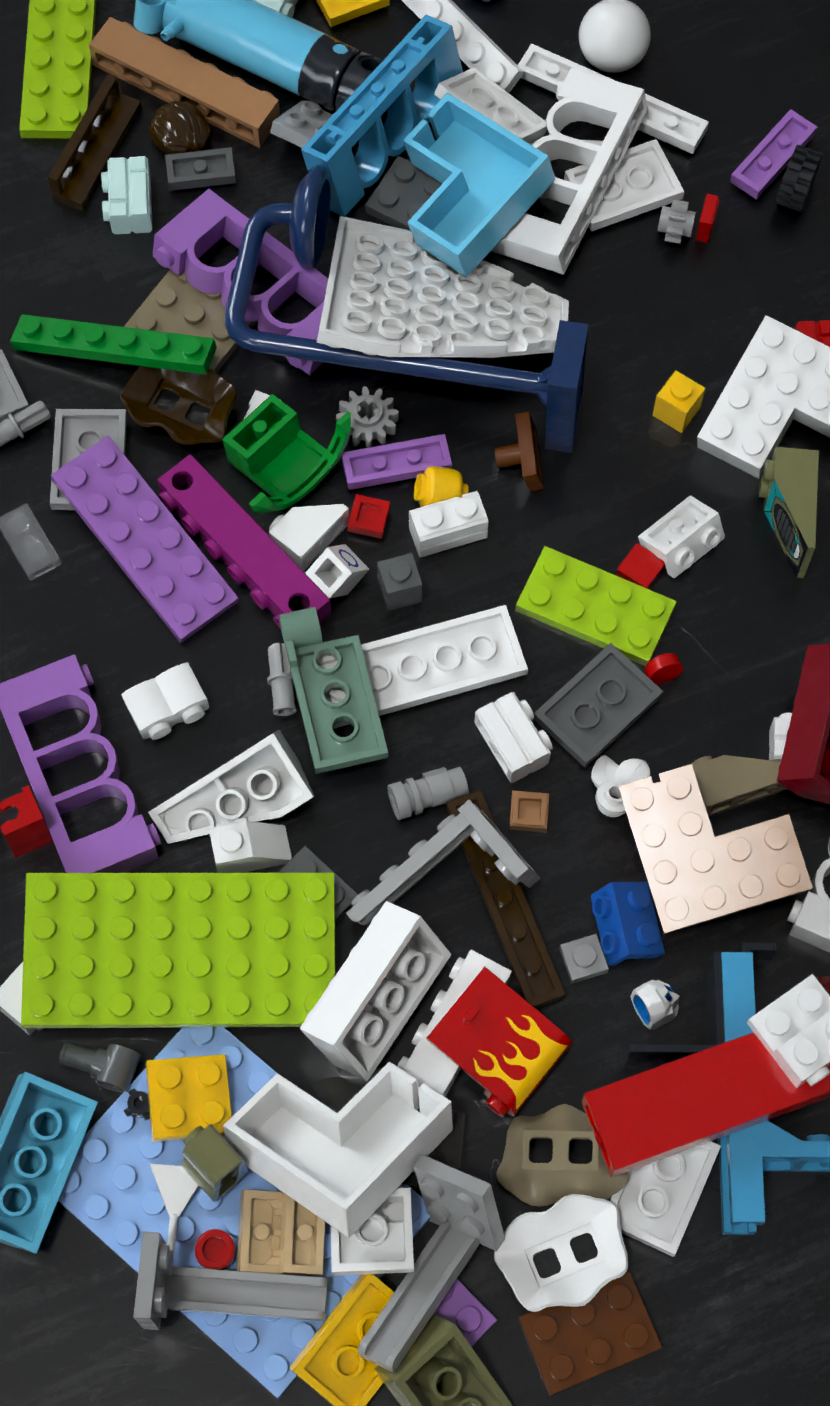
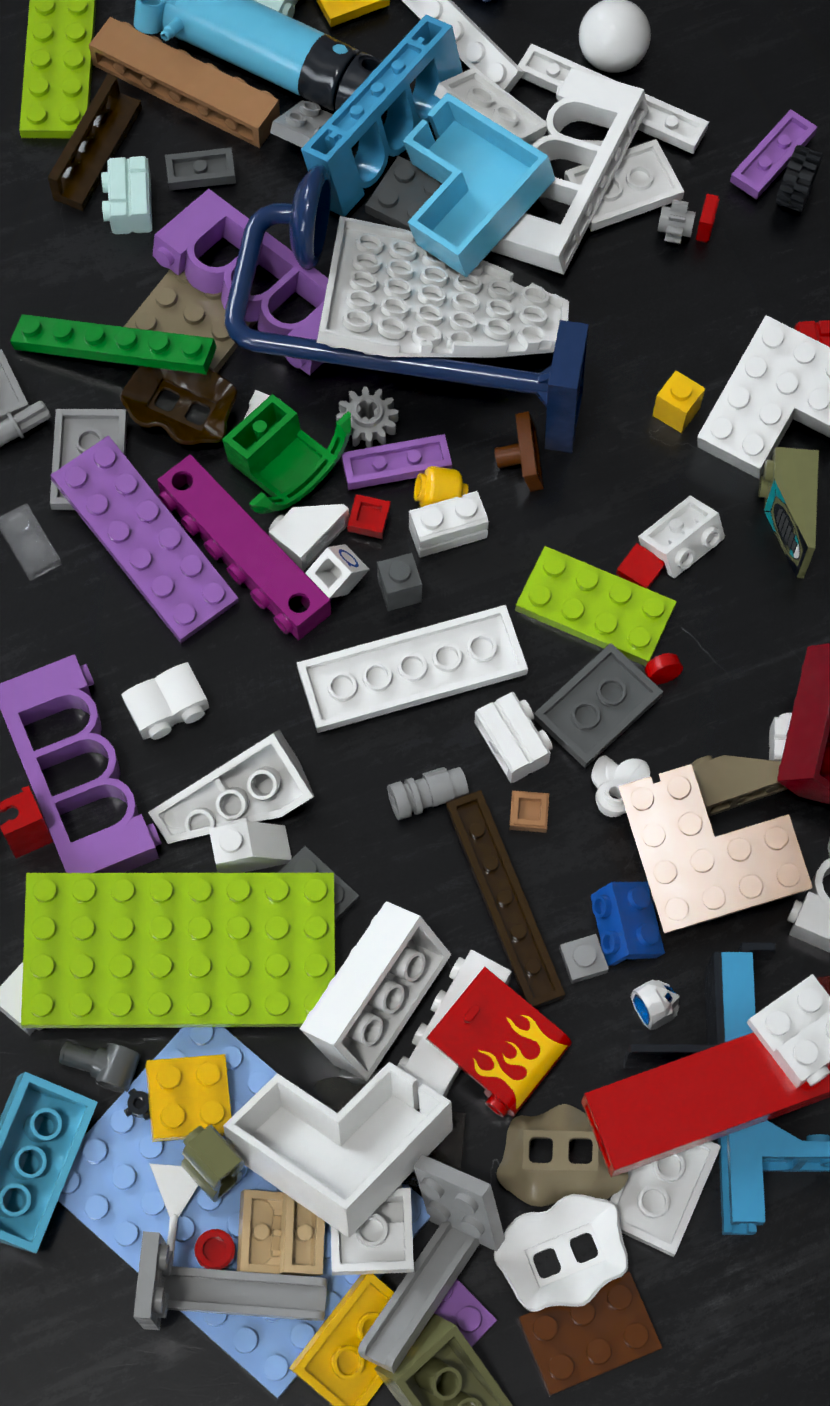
dark brown hair [149,101,211,155] -> none
light grey axle [267,643,297,716] -> none
sand green hinge [278,607,388,774] -> none
light grey bracket [346,800,540,926] -> none

